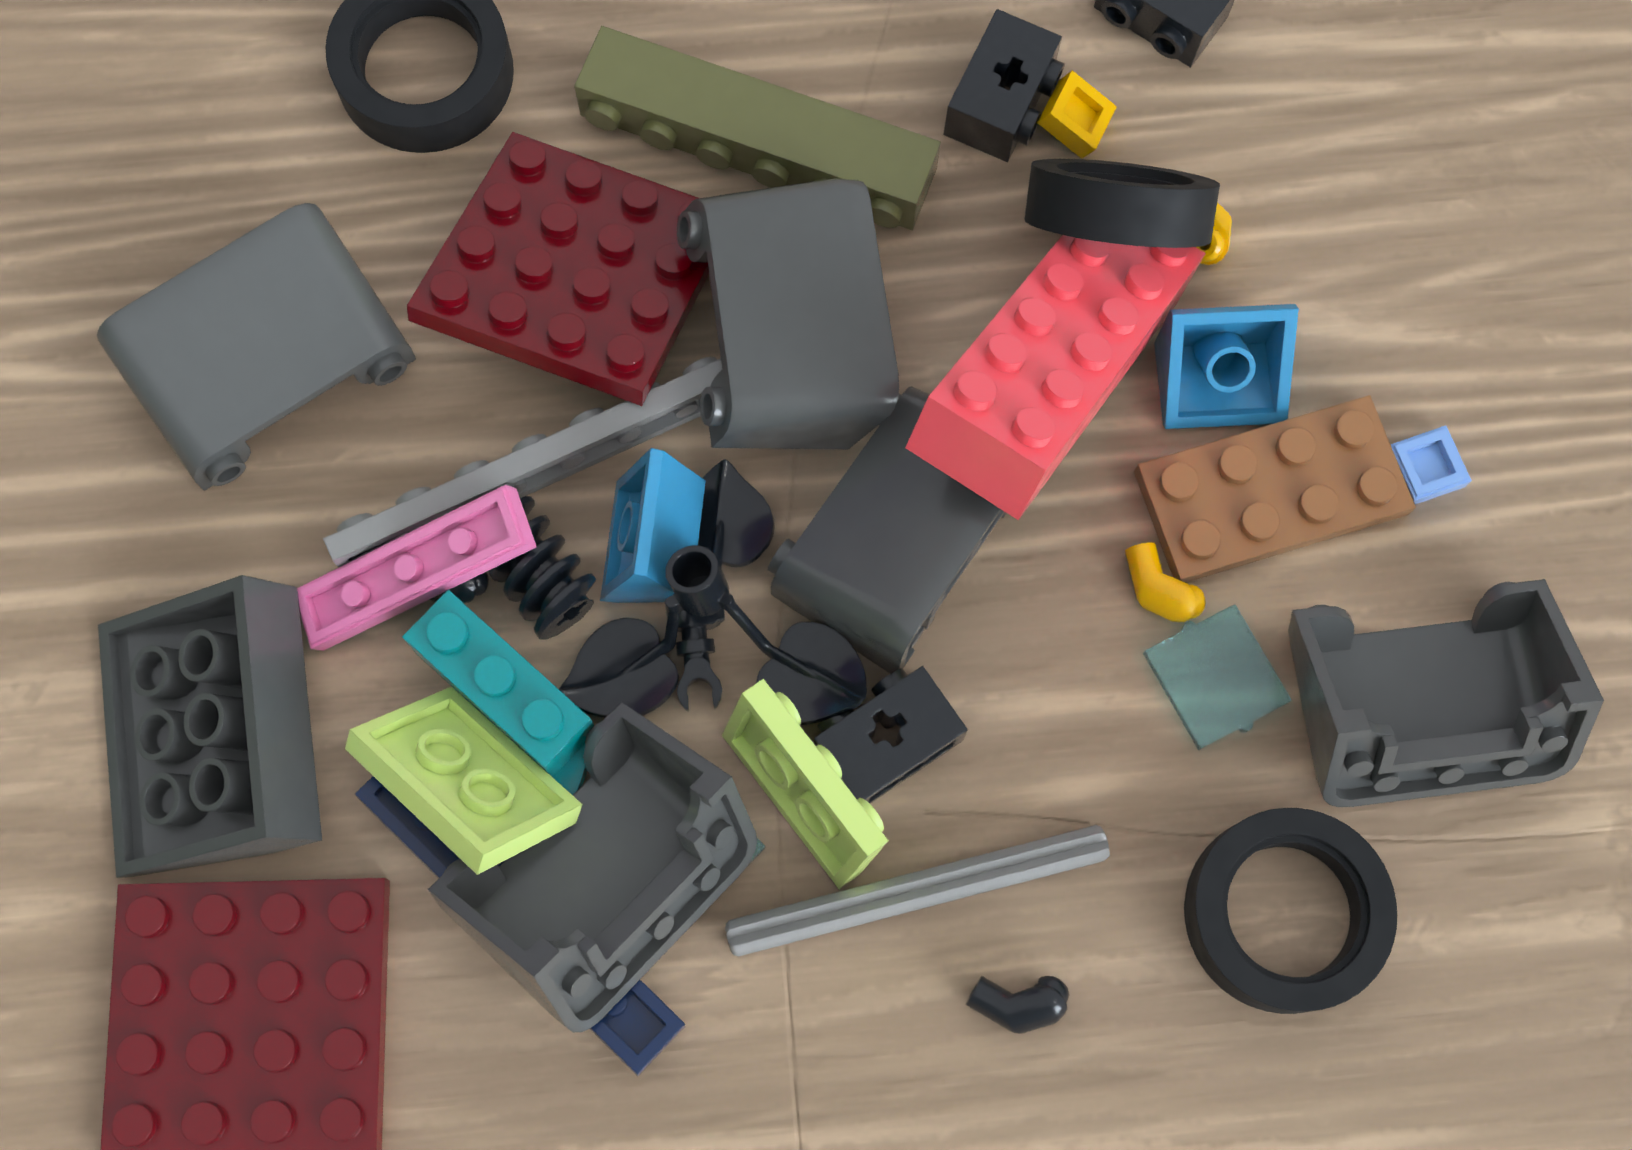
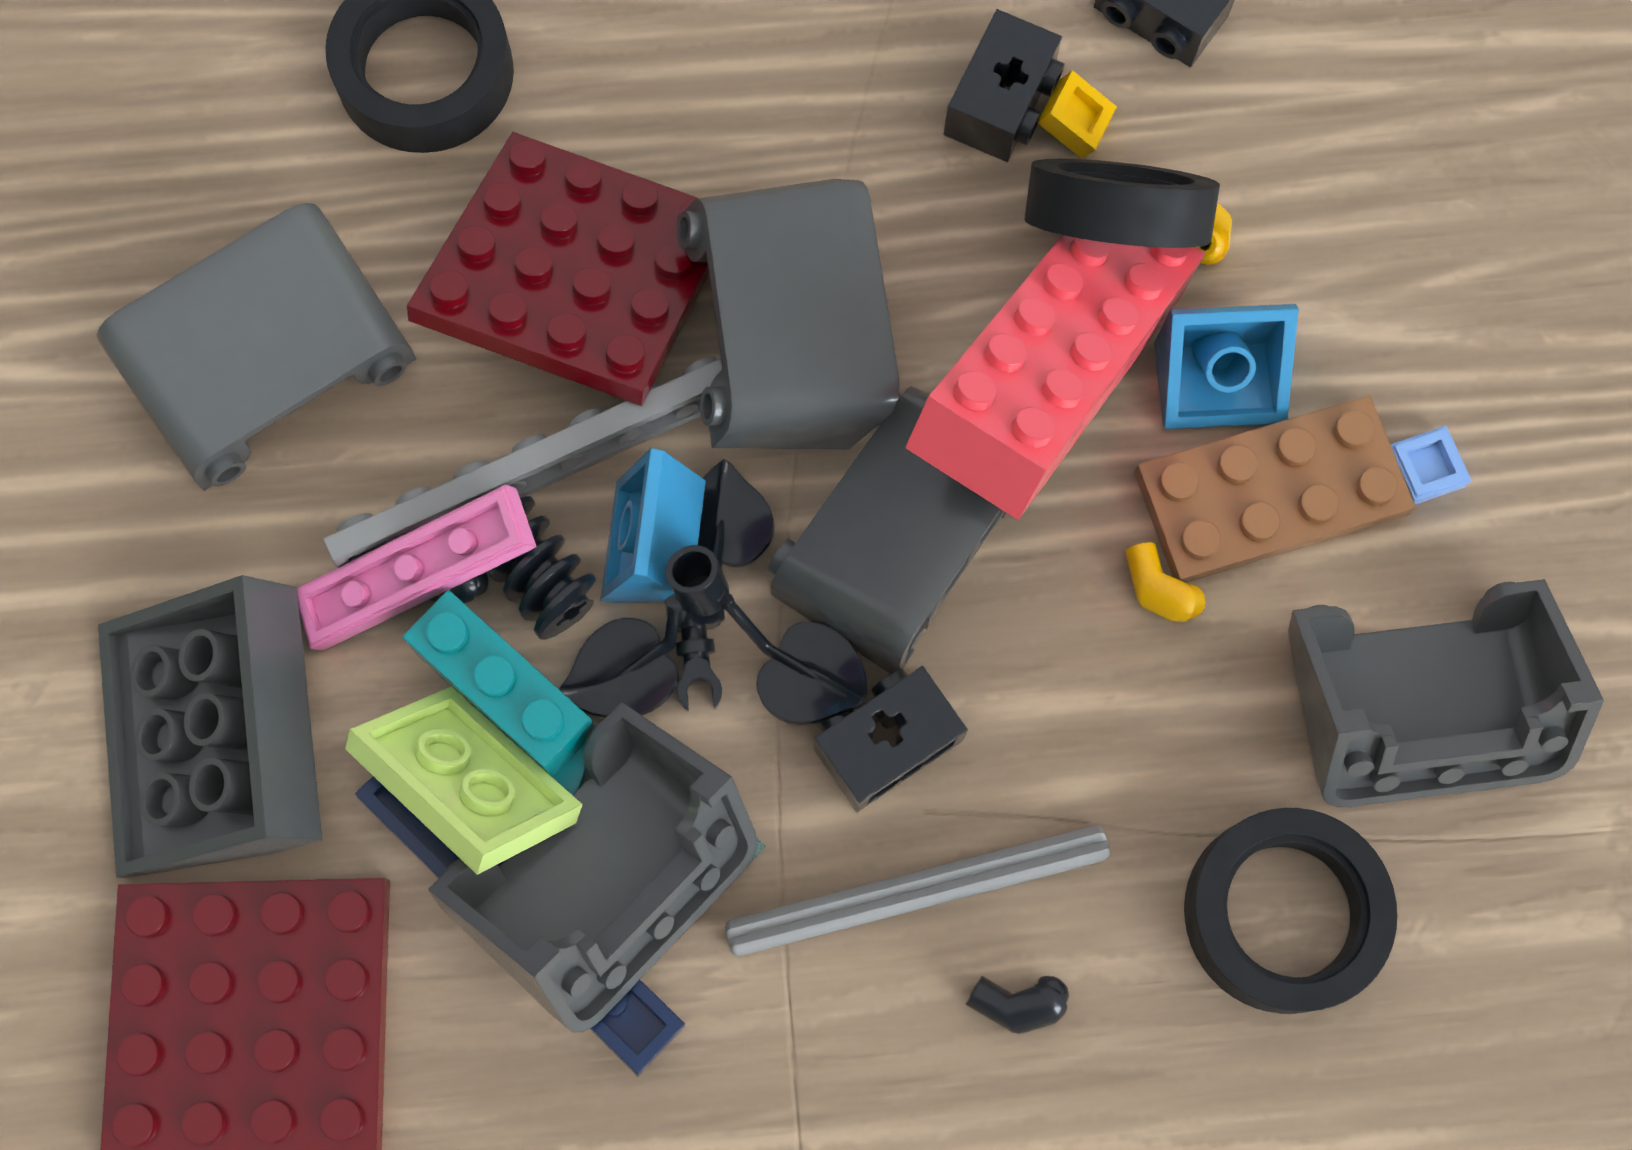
olive brick [574,25,941,231] -> none
yellowish green plate [722,679,889,890] -> none
clear light blue piece [1143,604,1292,750] -> none

